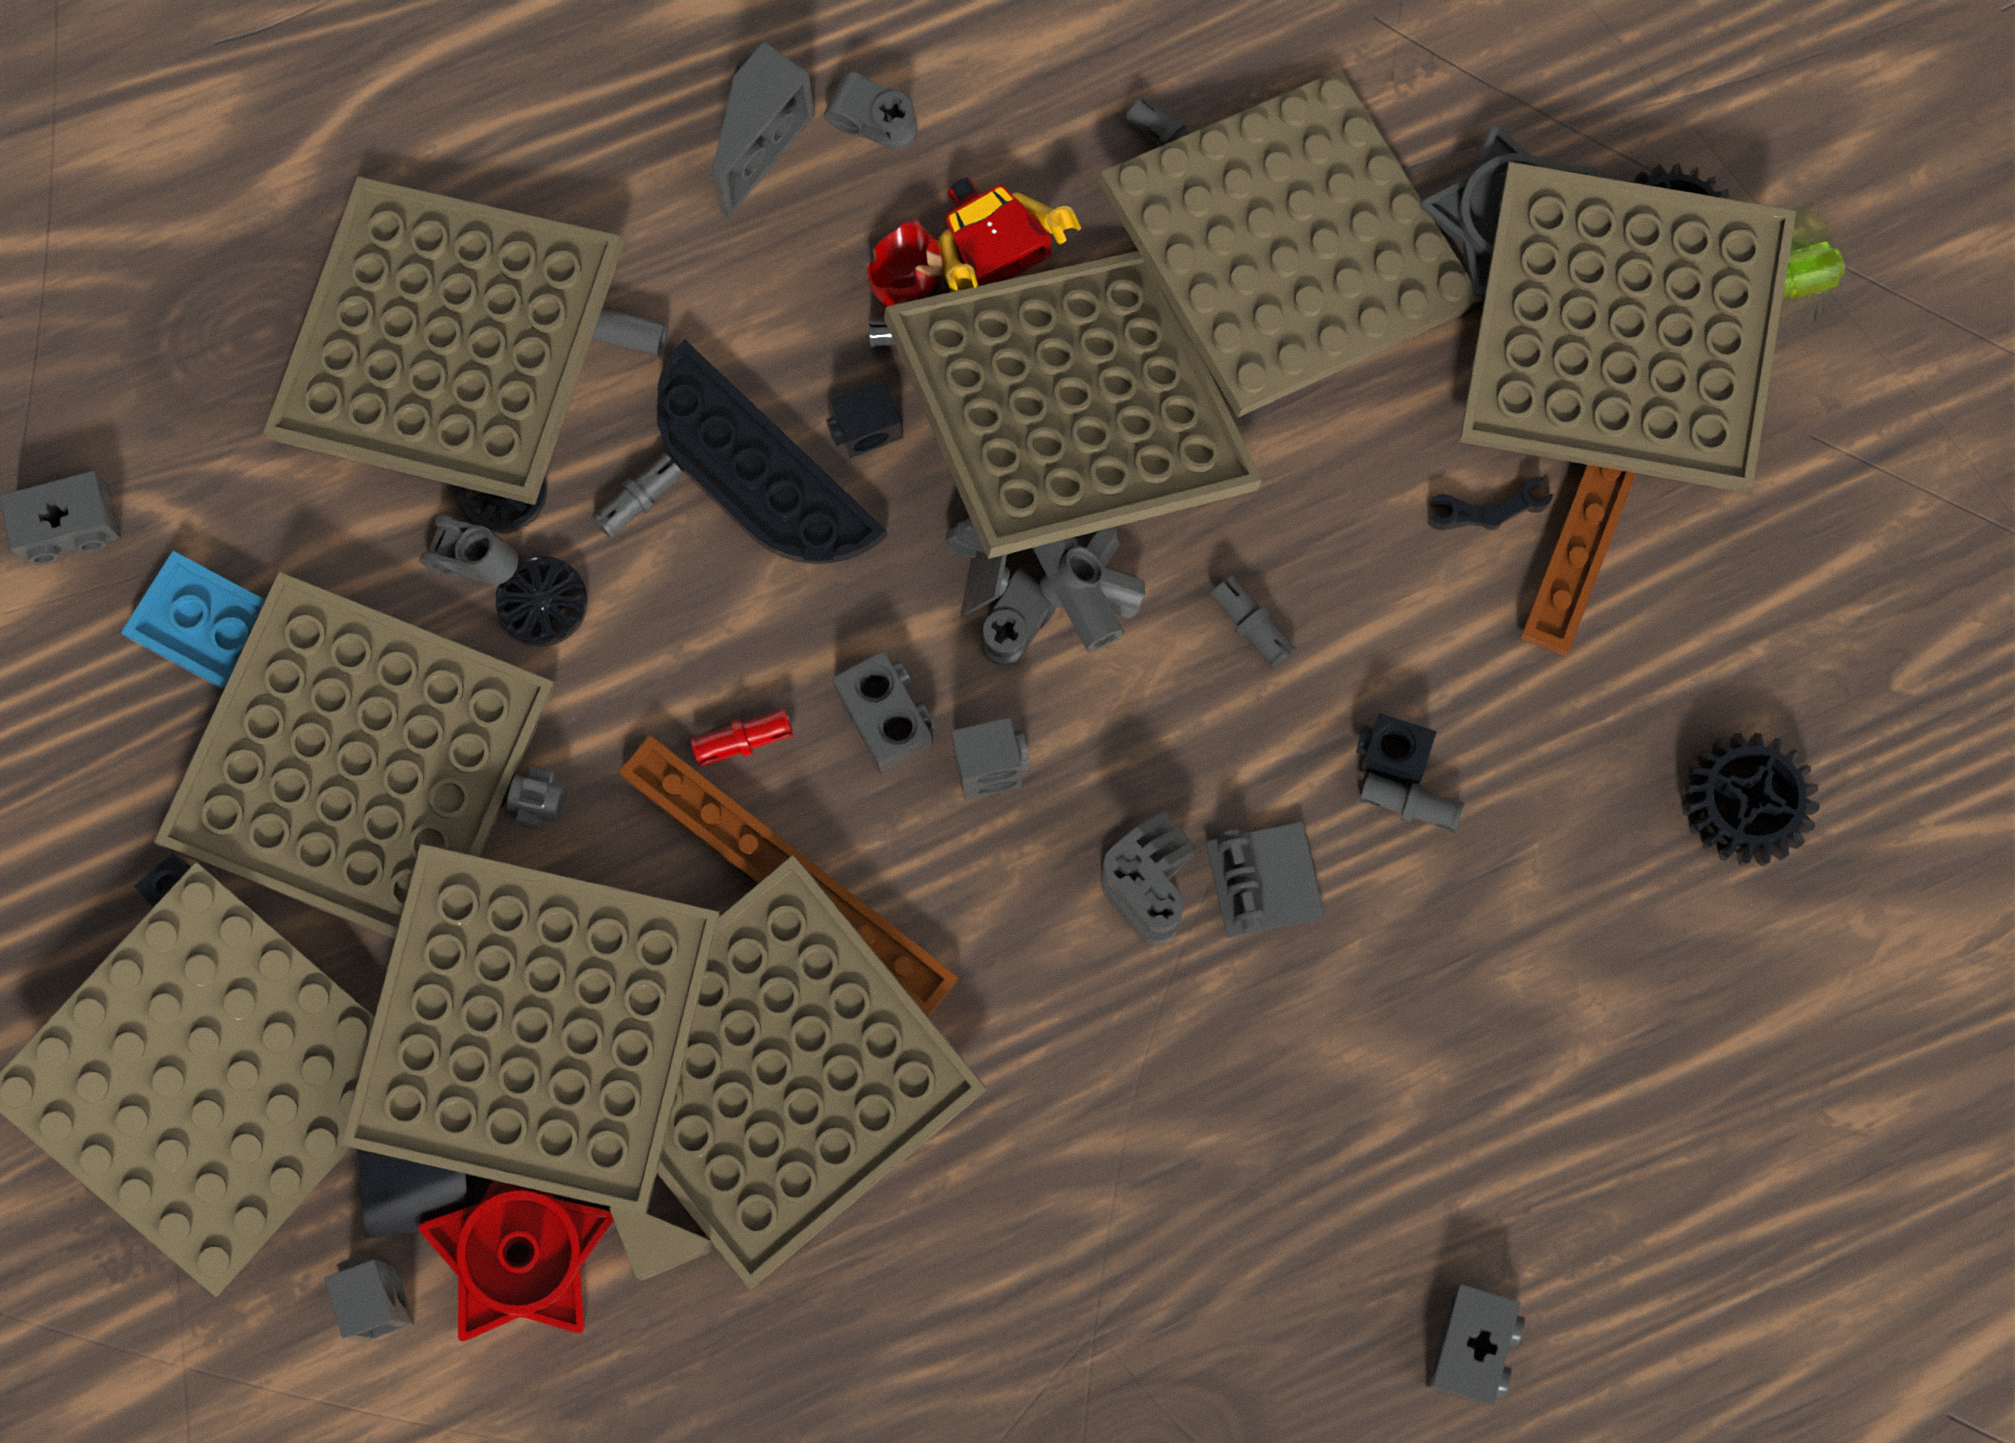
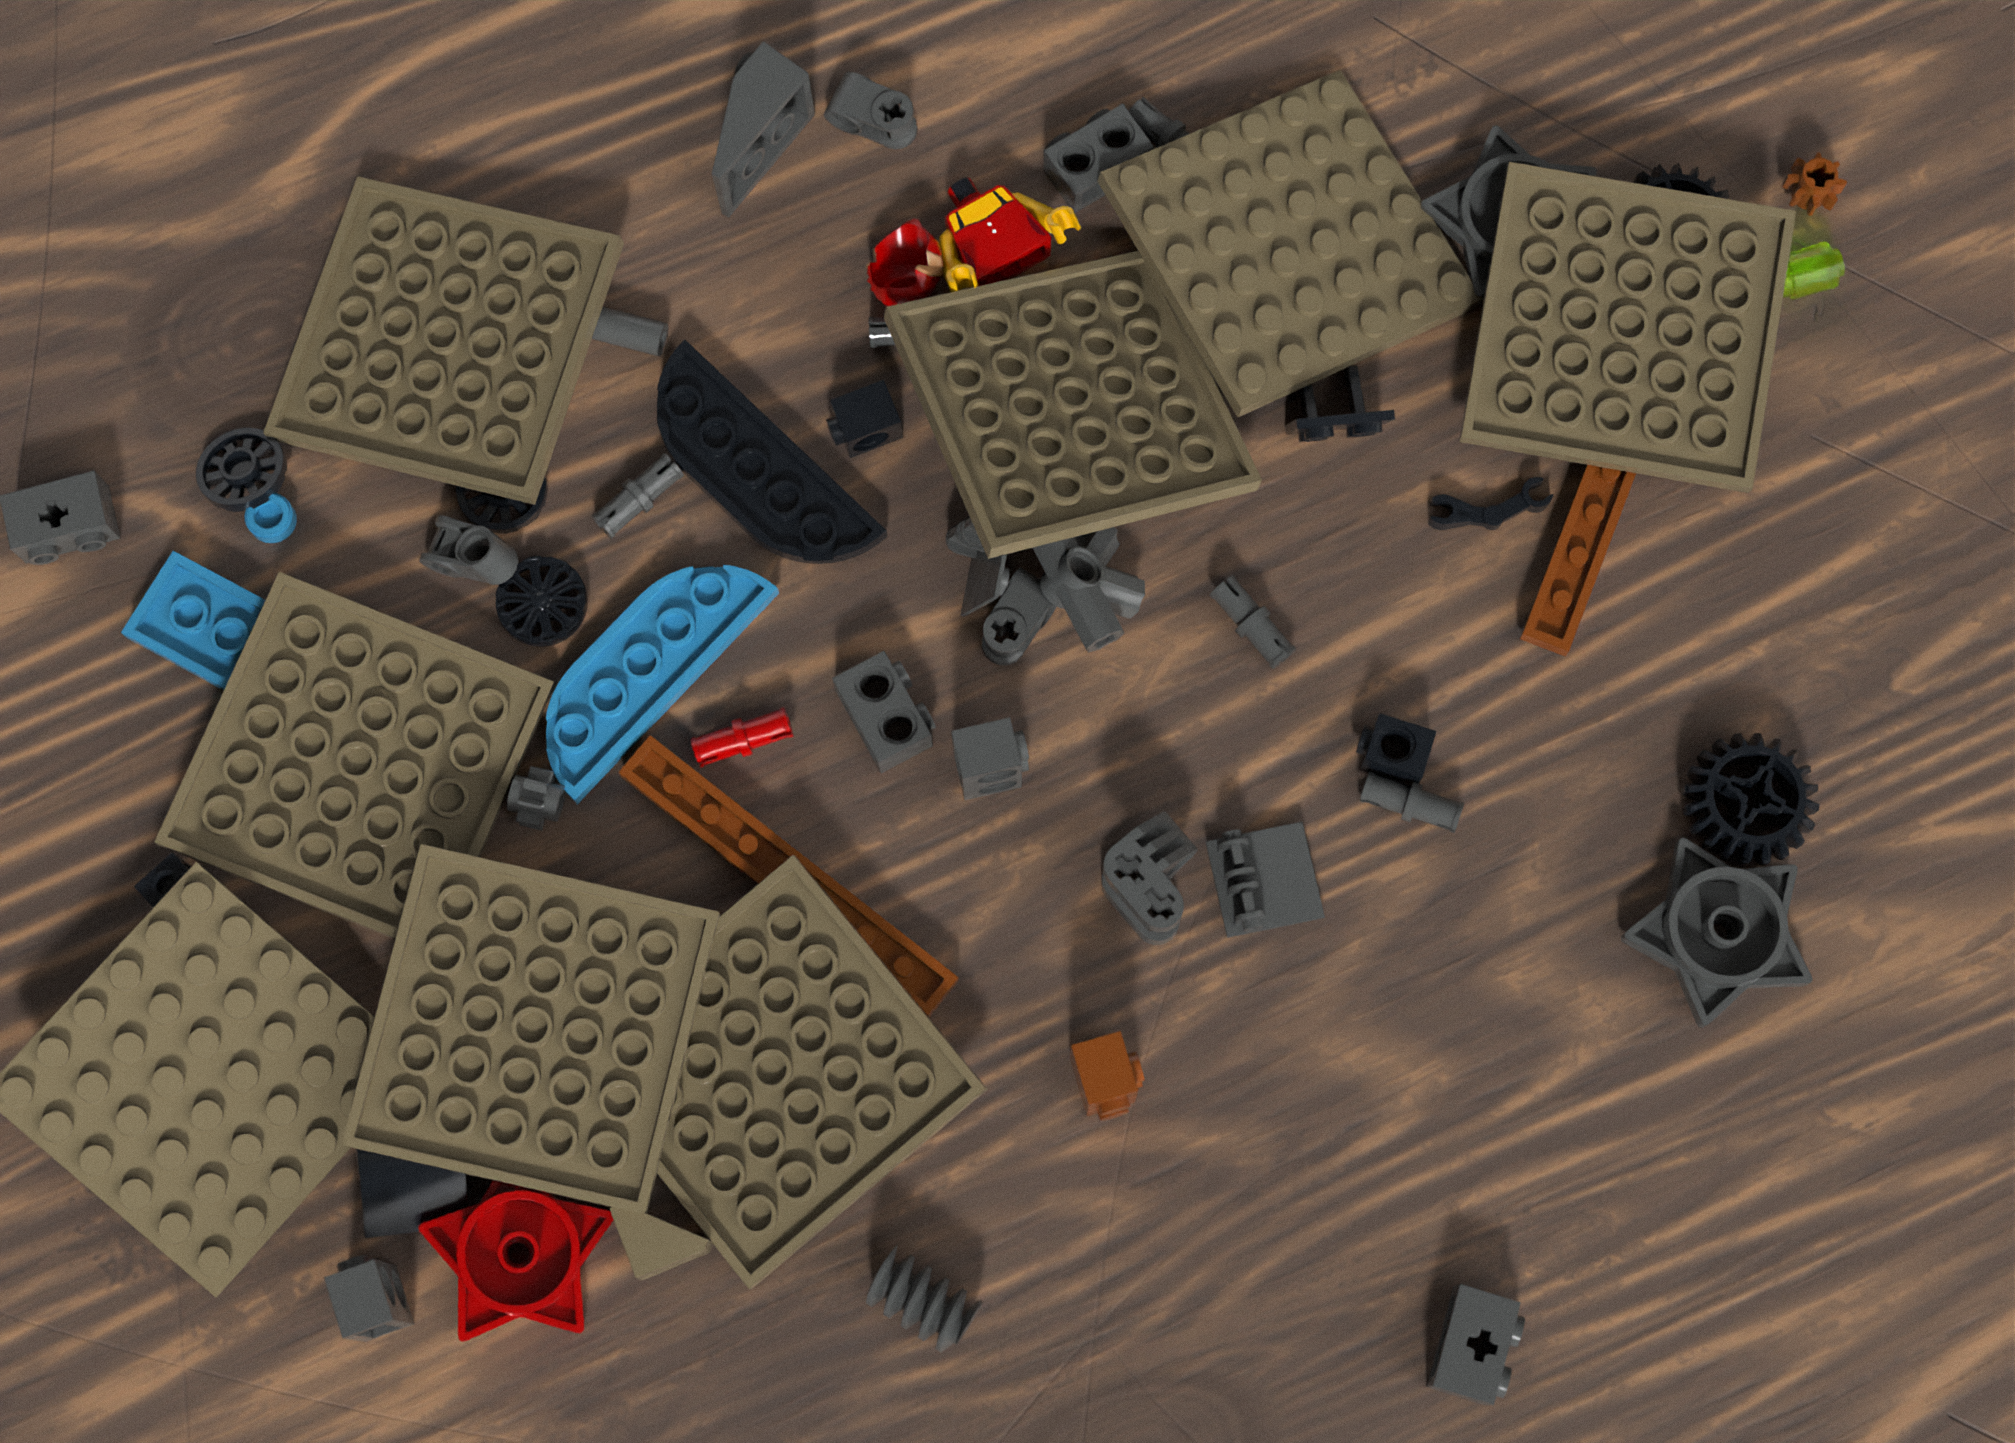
none -> black wheel [196,428,287,512]
none -> dark azure tile [244,493,297,543]
none -> dark azure plate [546,564,779,804]
none -> dark grey piece [866,1245,984,1353]
none -> dark grey brick [1043,104,1154,213]
none -> dark orange brick [1070,1031,1145,1121]
none -> black plate [1285,365,1395,442]
none -> dark grey plate [1621,838,1813,1028]
none -> dark orange gear [1782,152,1847,216]

